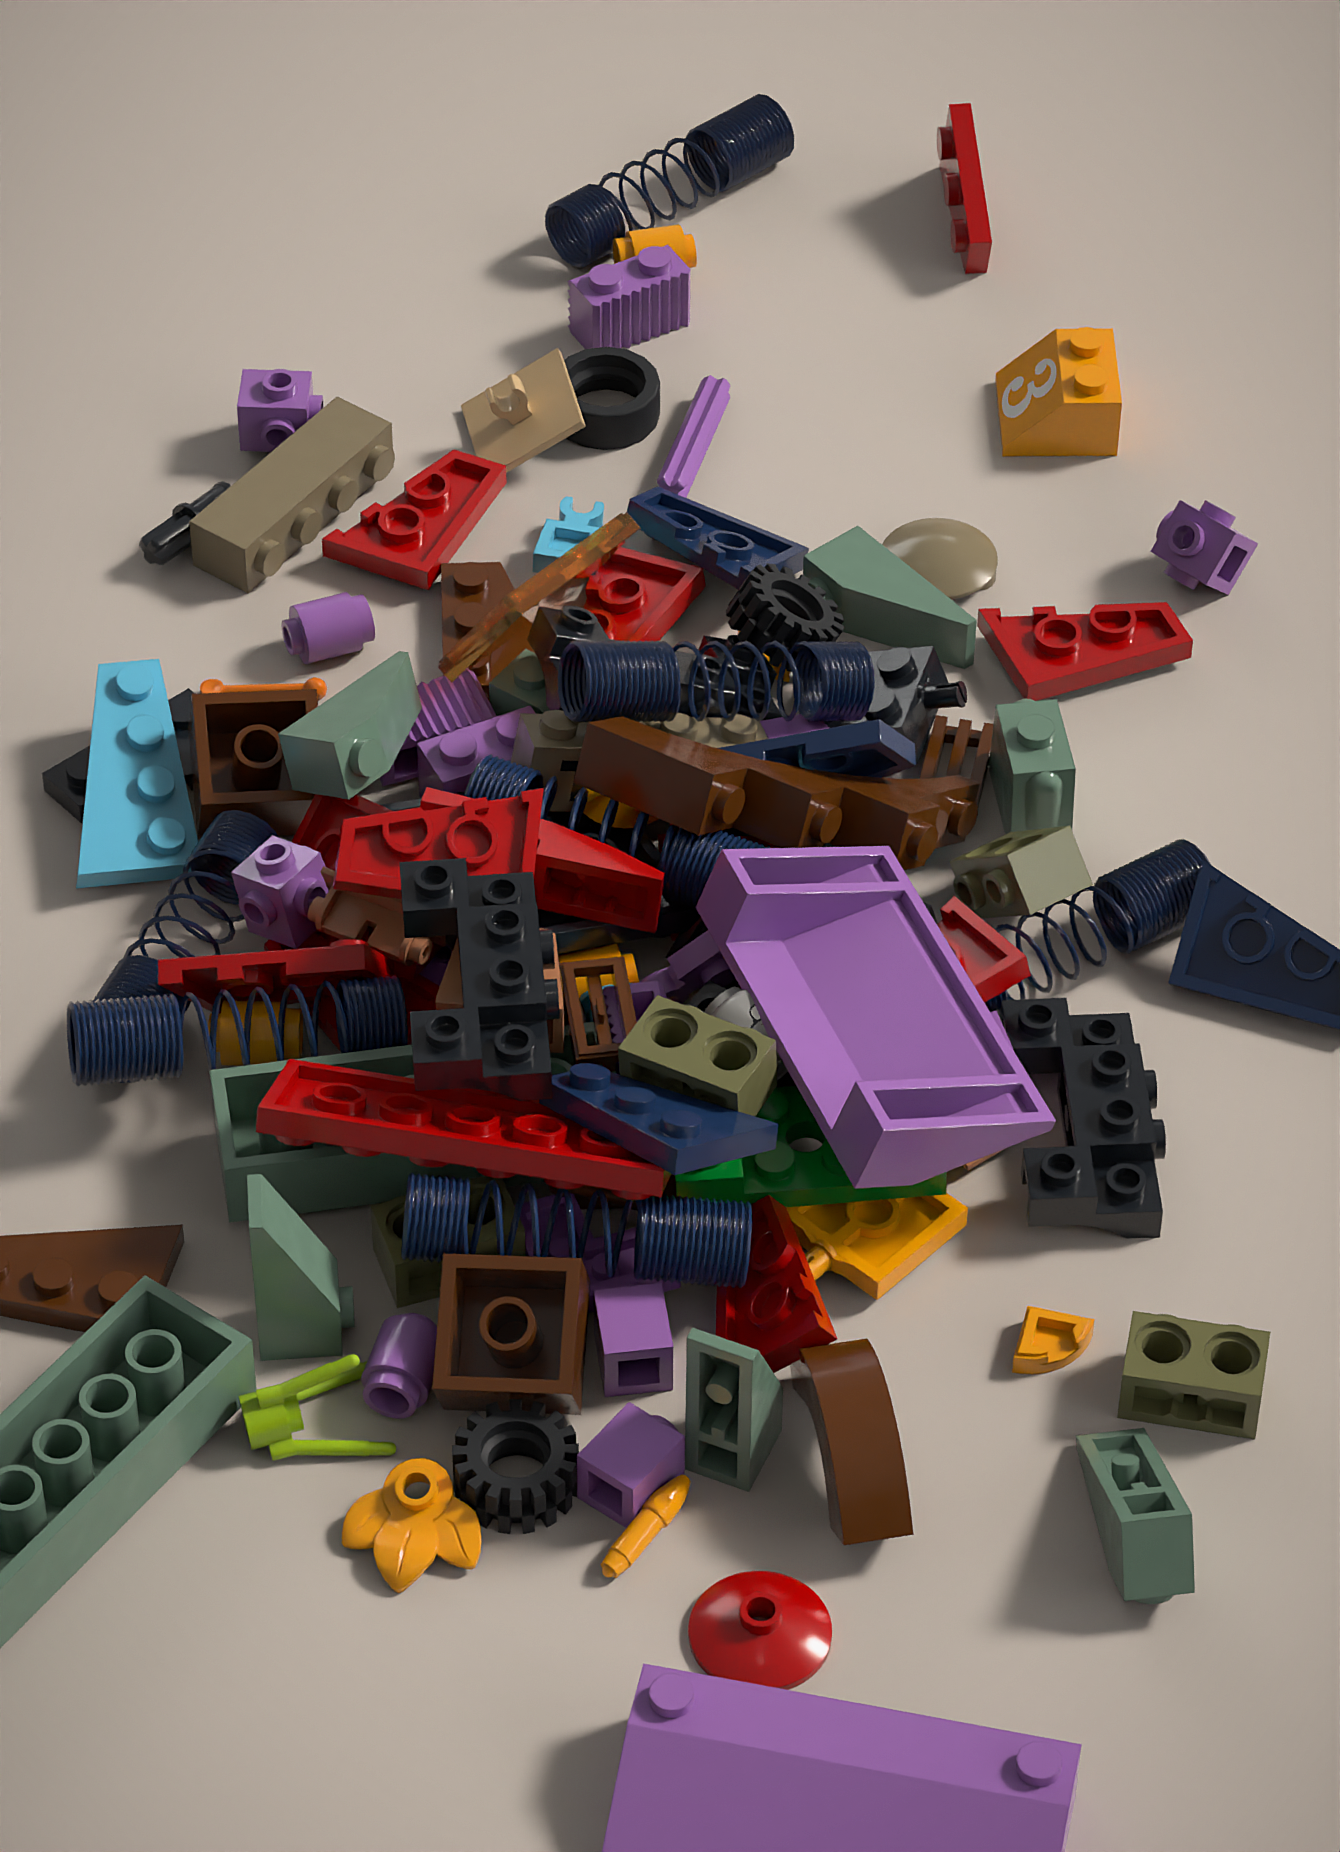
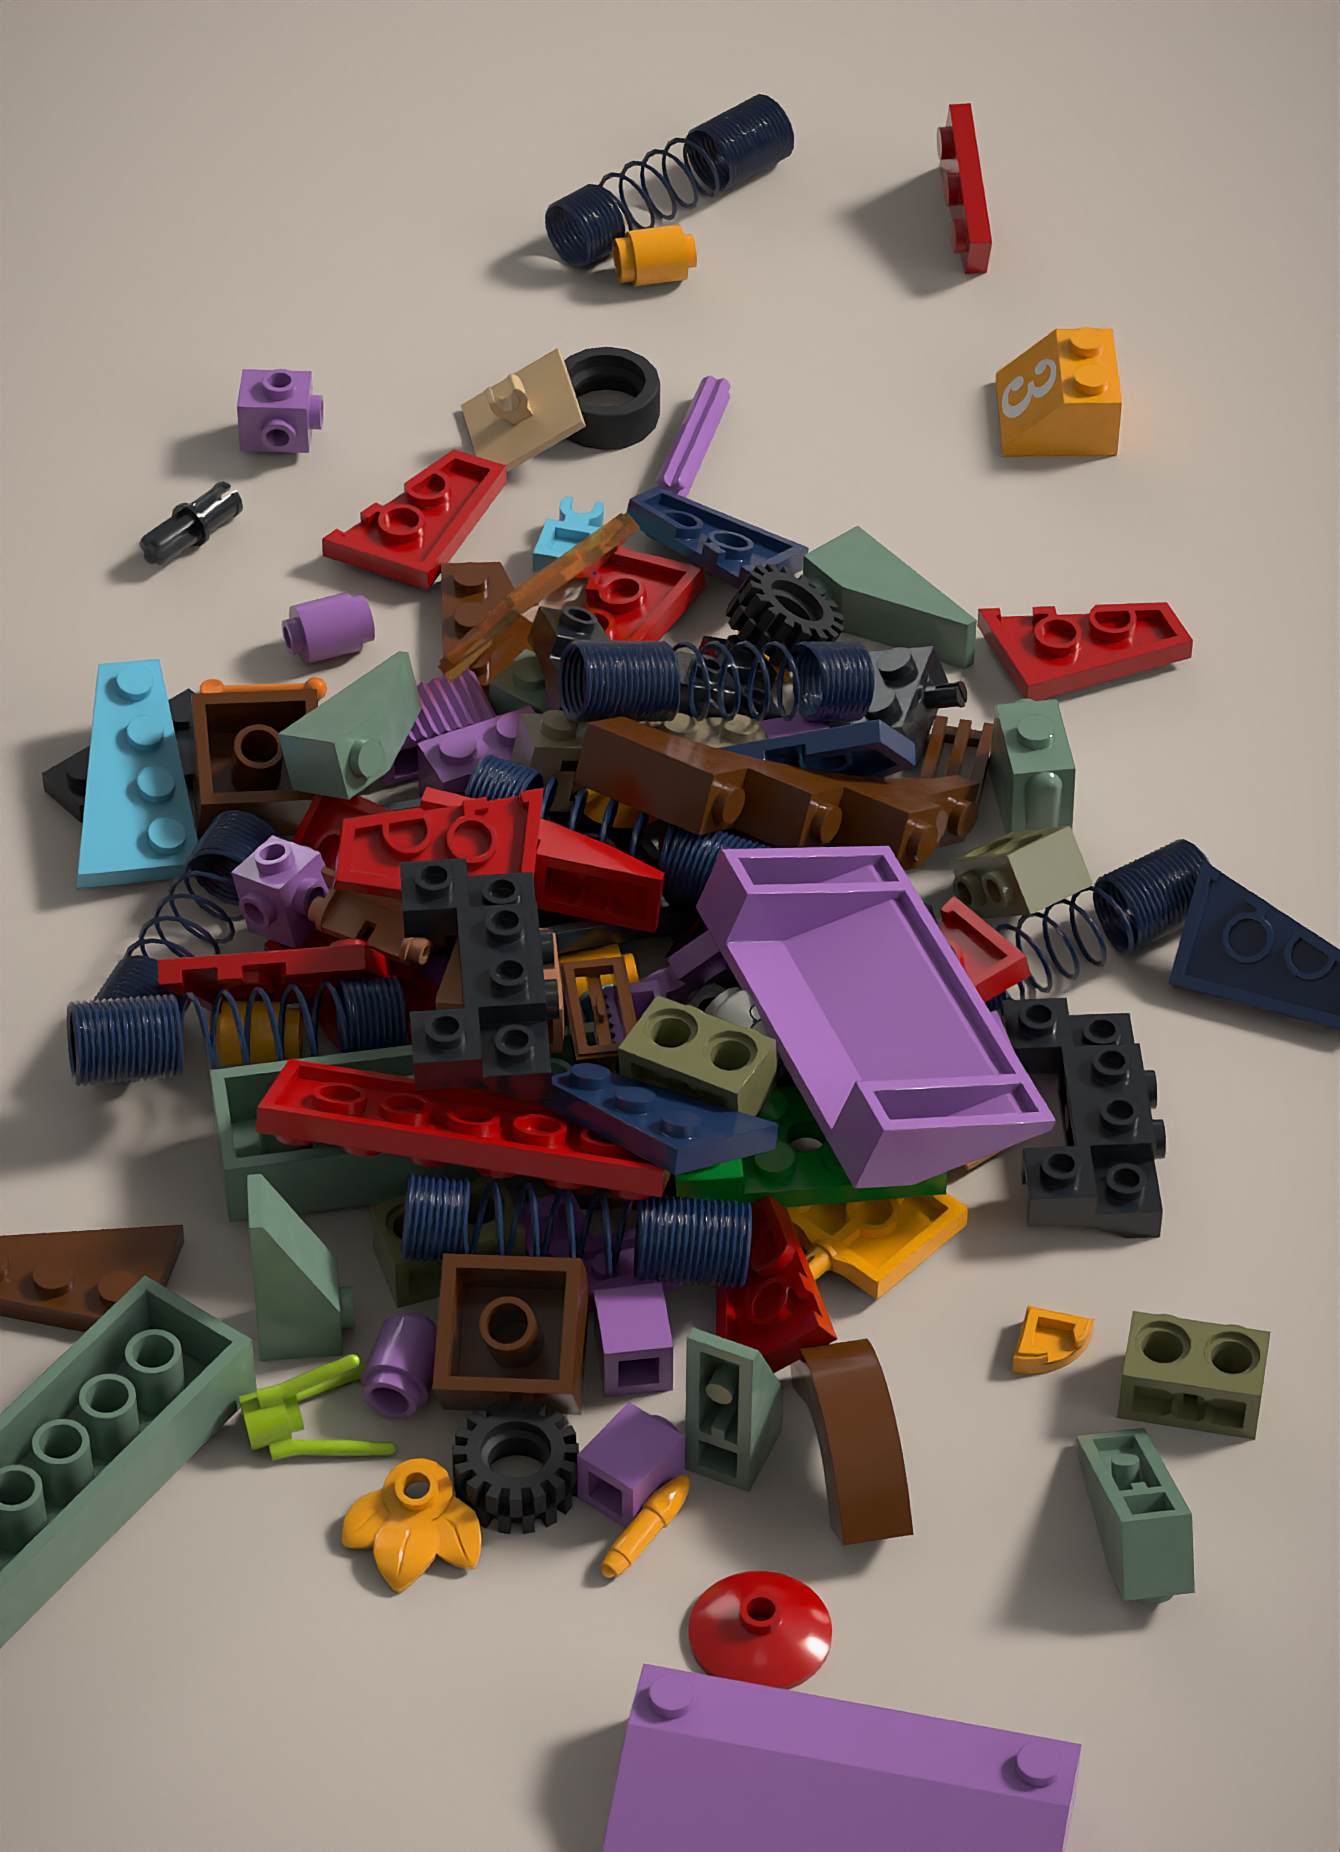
dark tan brick [189,396,395,593] -> none
medium lavender brick [567,245,691,349] -> none
dark tan dish [882,518,998,600] -> none
medium lavender brick [1150,500,1258,595] -> none

